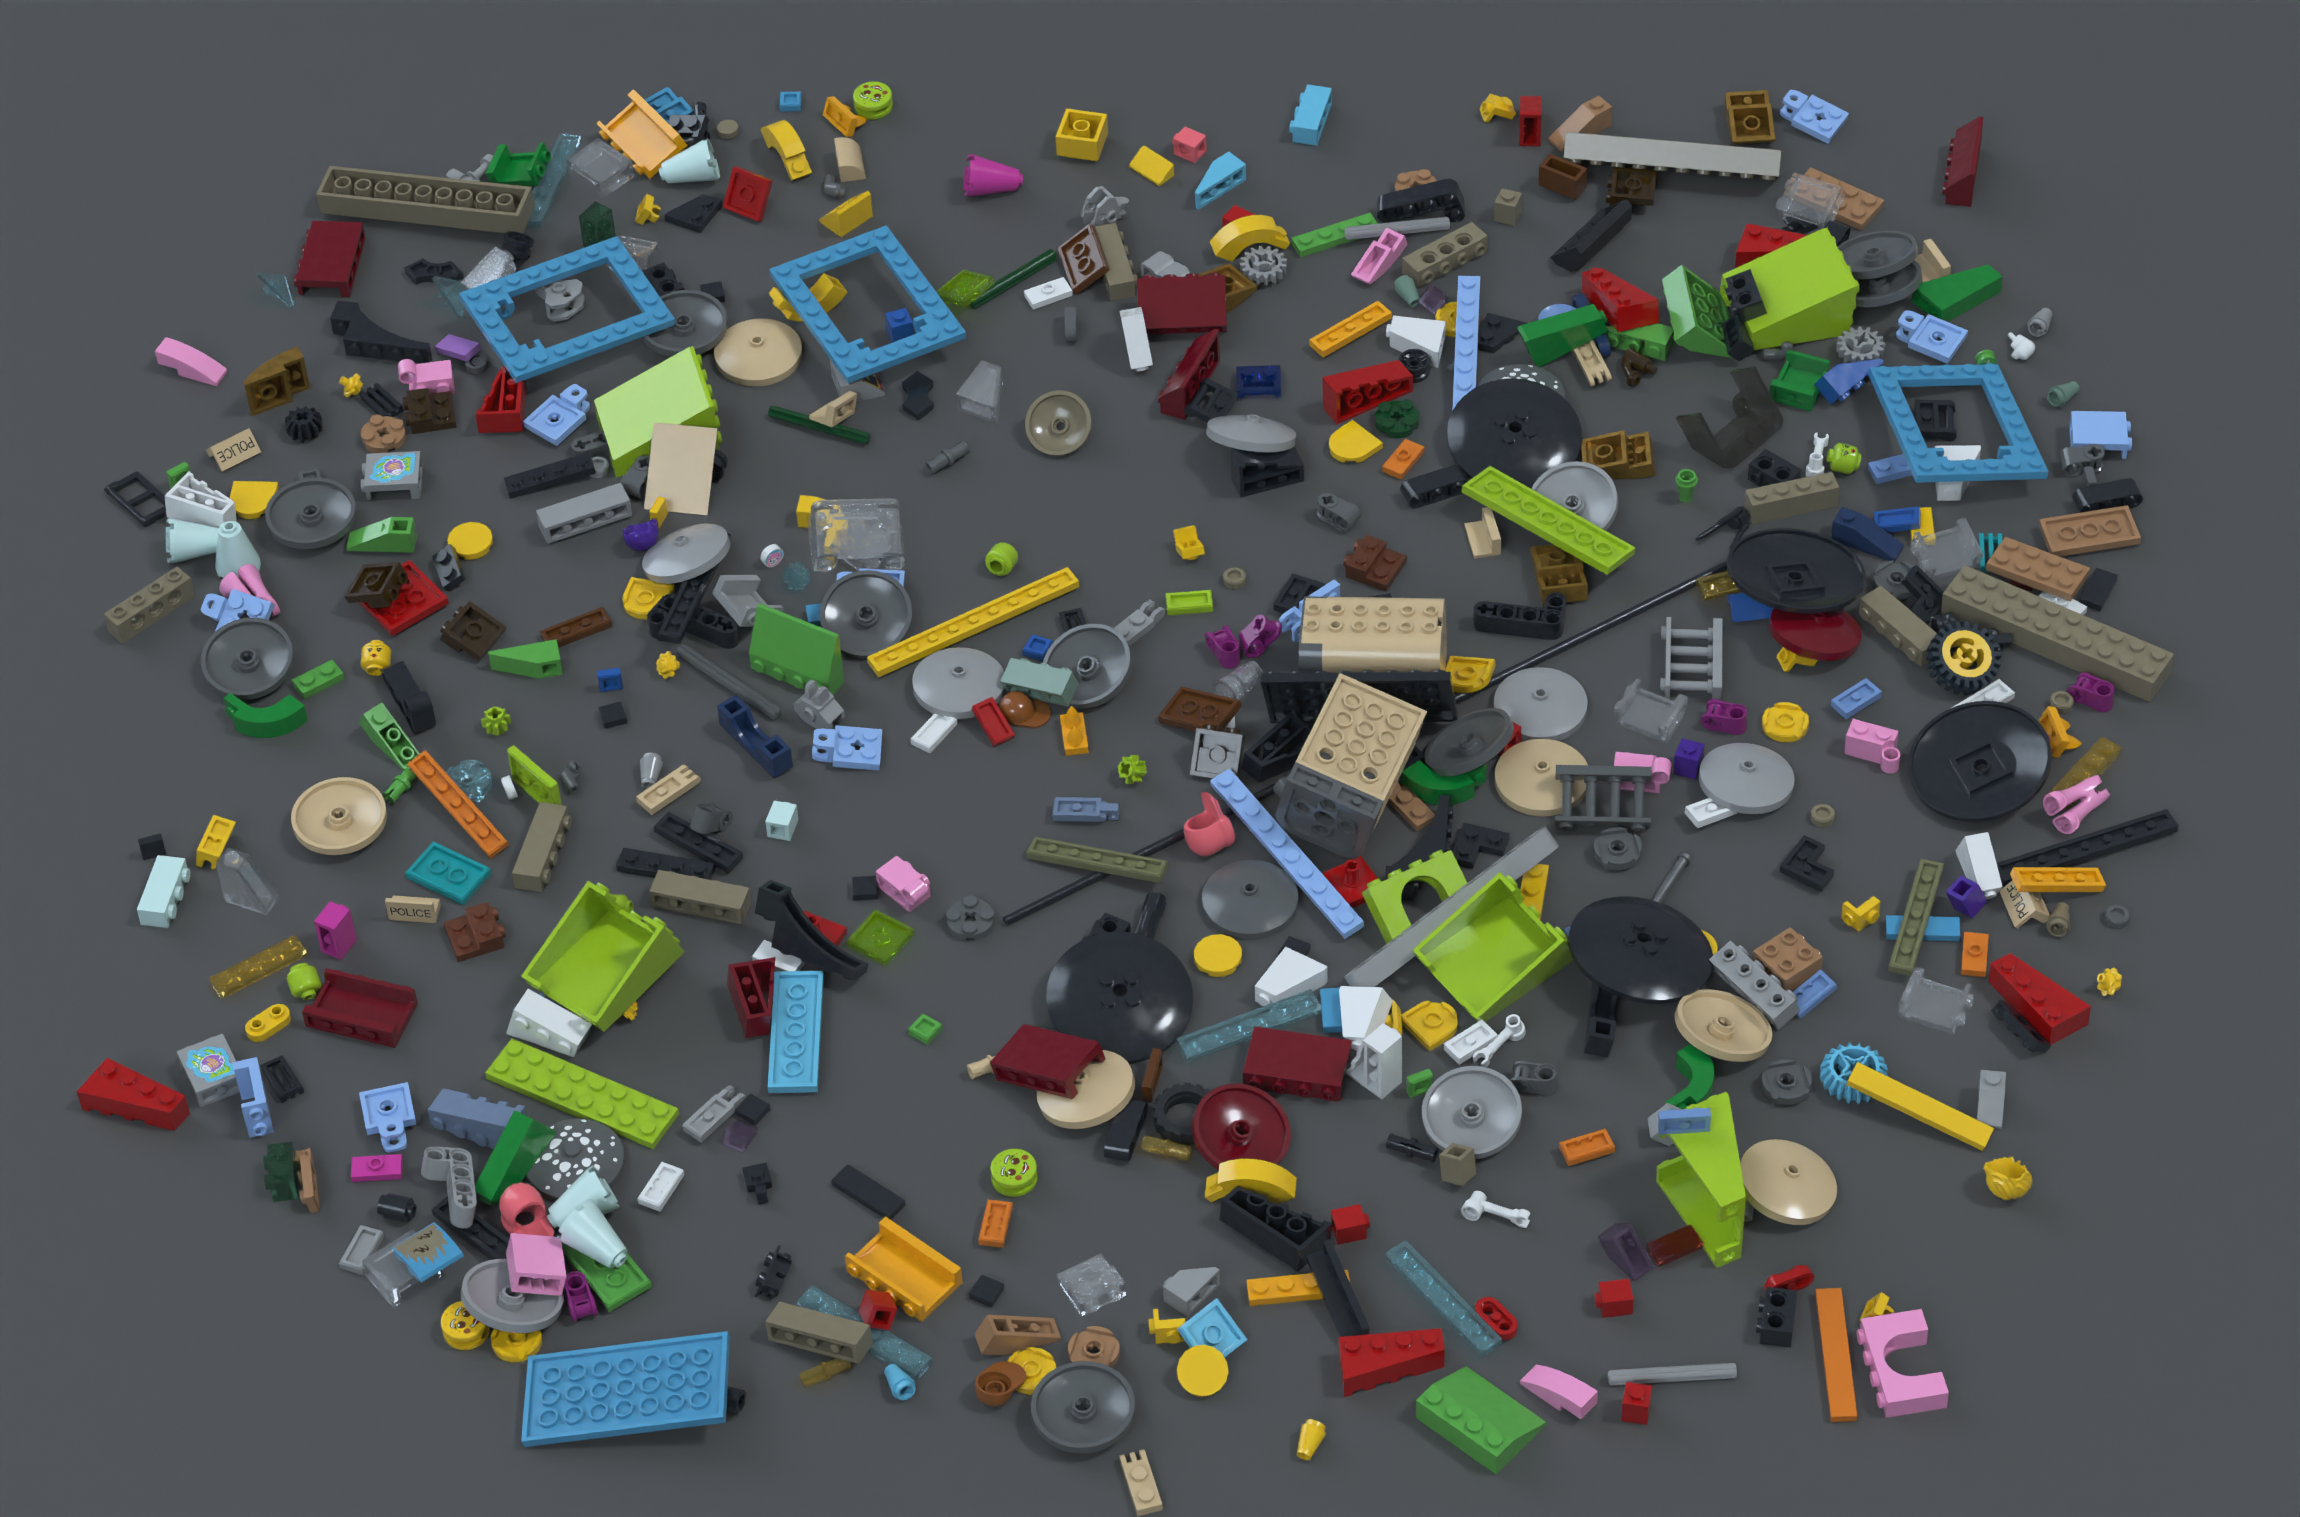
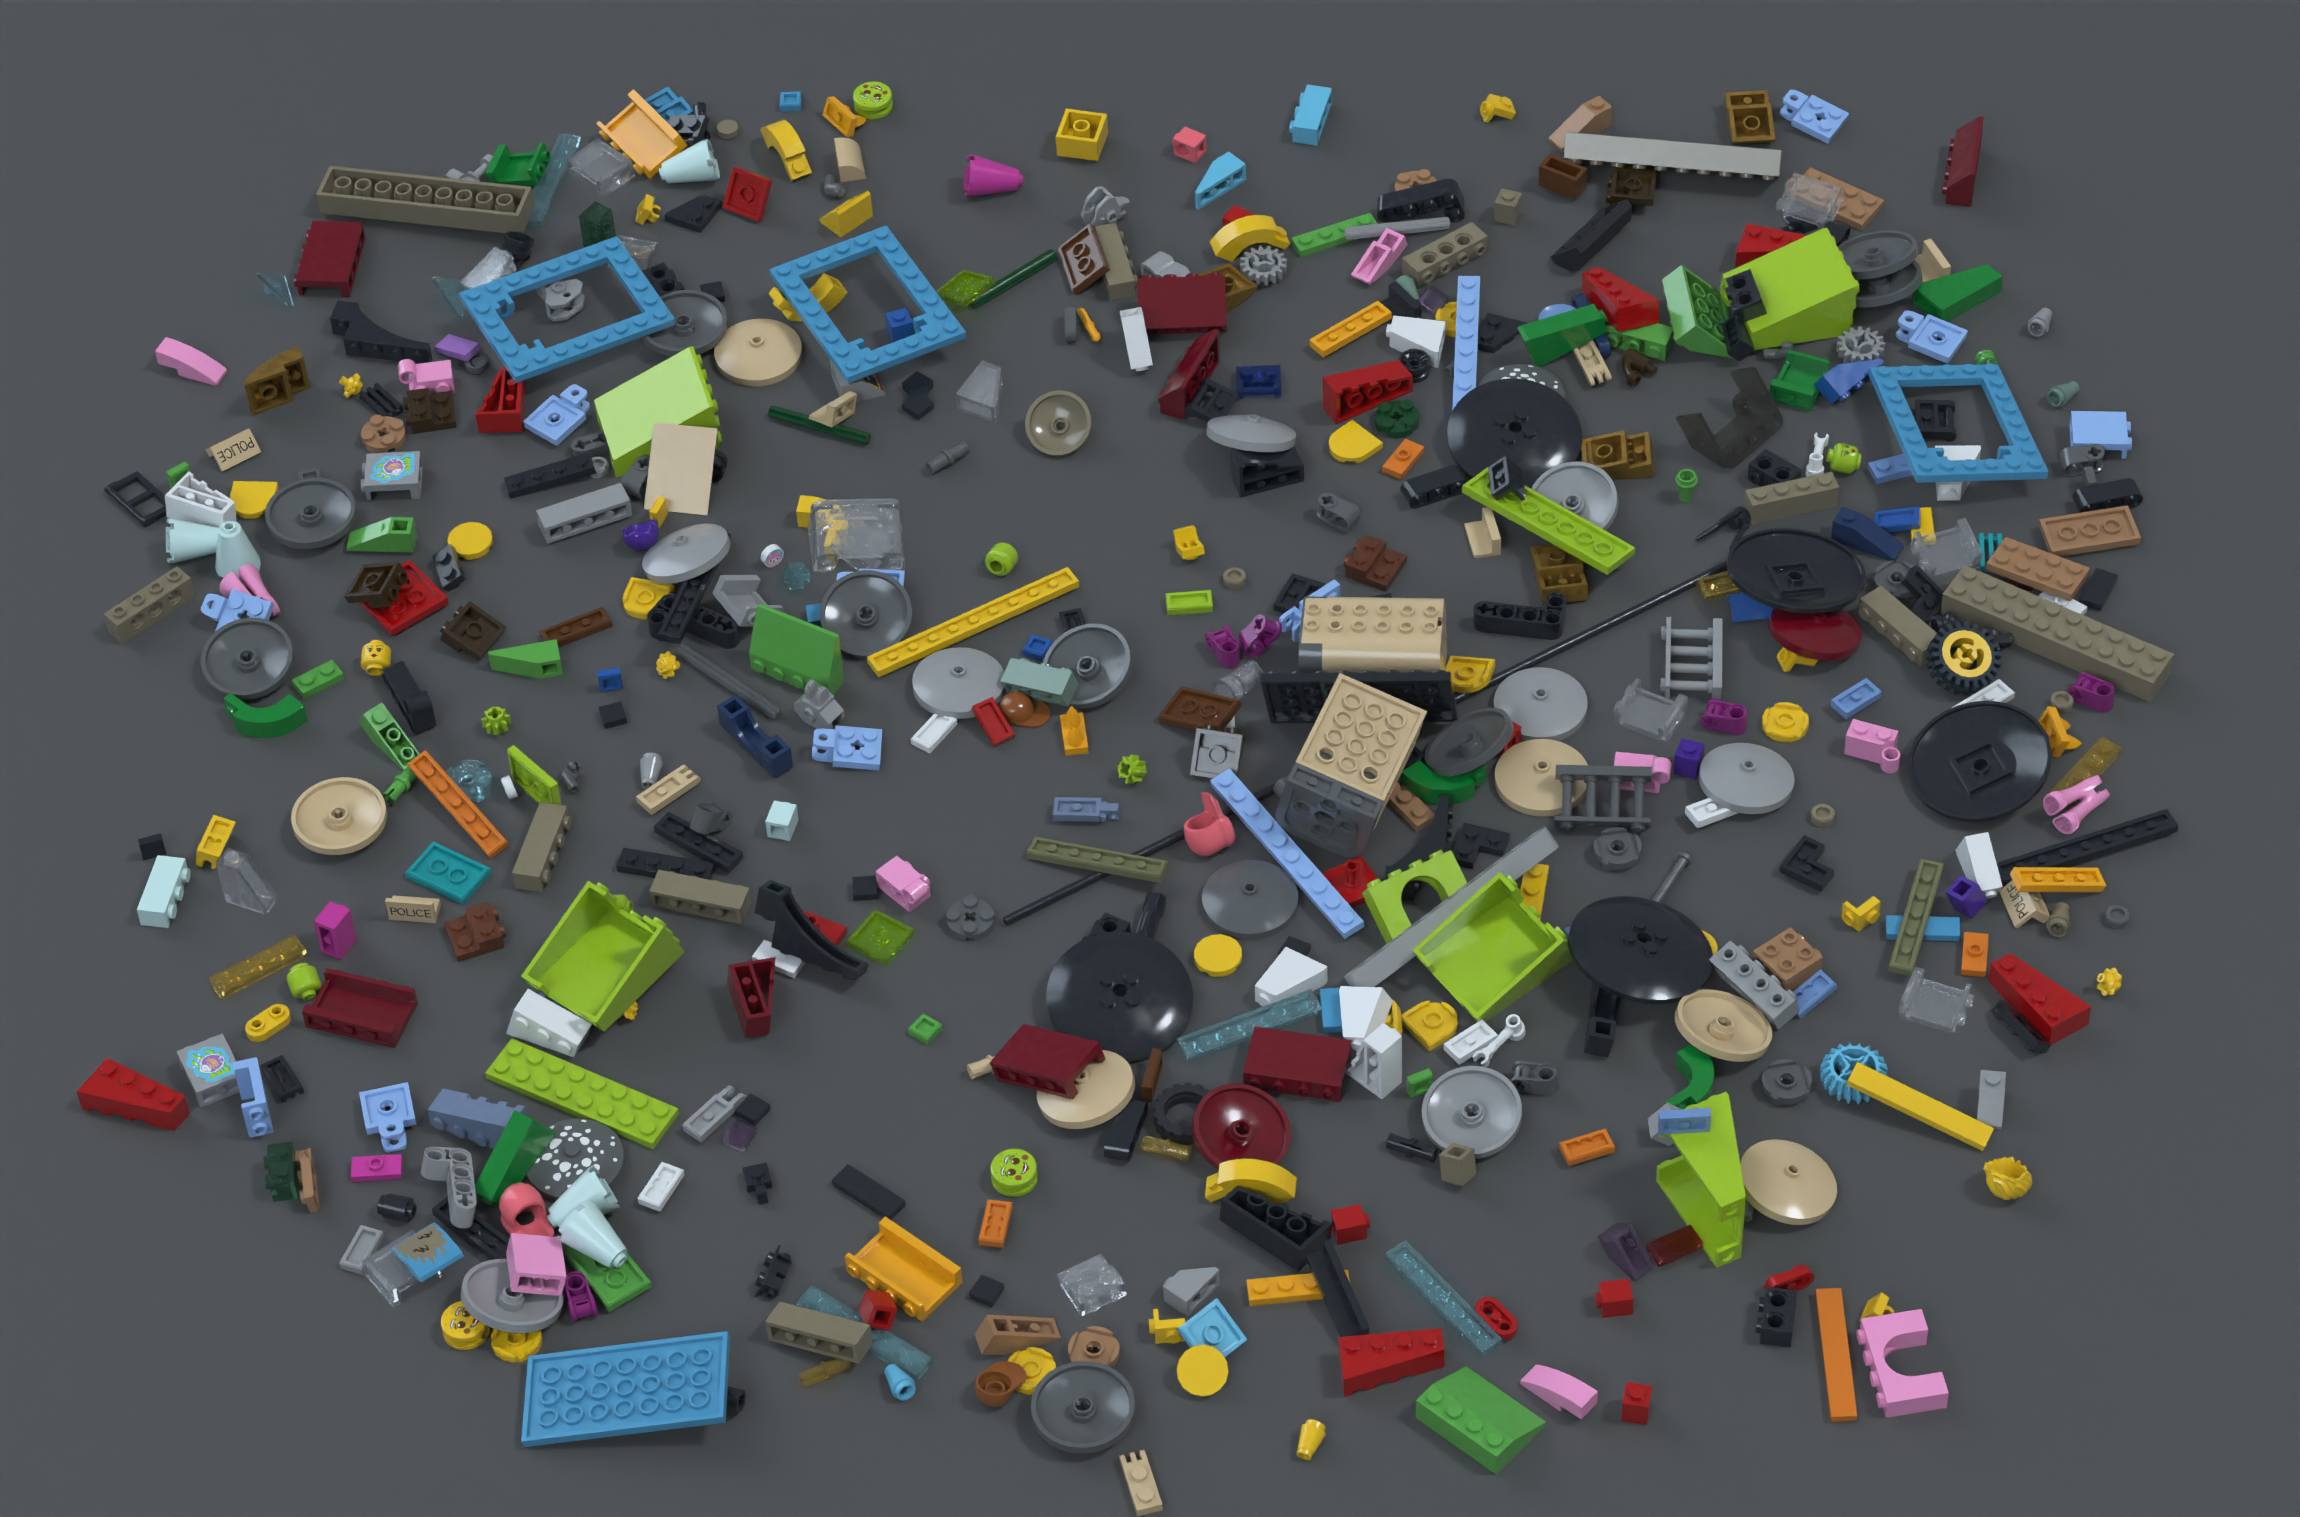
black gear [285,406,323,443] -> none
black tile [404,258,464,288] -> none
medium azure plate [768,971,824,1093] -> none
white plate [1024,277,1073,310] -> none
light grey hinge [1114,599,1166,646] -> none
yellow slope [1129,146,1174,187] -> none
black wedge [1241,712,1312,782] -> none
white brick [1461,1191,1530,1228] -> none
red slope [1519,96,1541,146] -> none
light grey axle [1608,1363,1737,1385] -> none
white piece [2008,332,2035,360] -> none
none -> light orange piece [1077,308,1101,342]
none -> black panel [1380,281,1422,323]
none -> black panel [1488,455,1526,501]

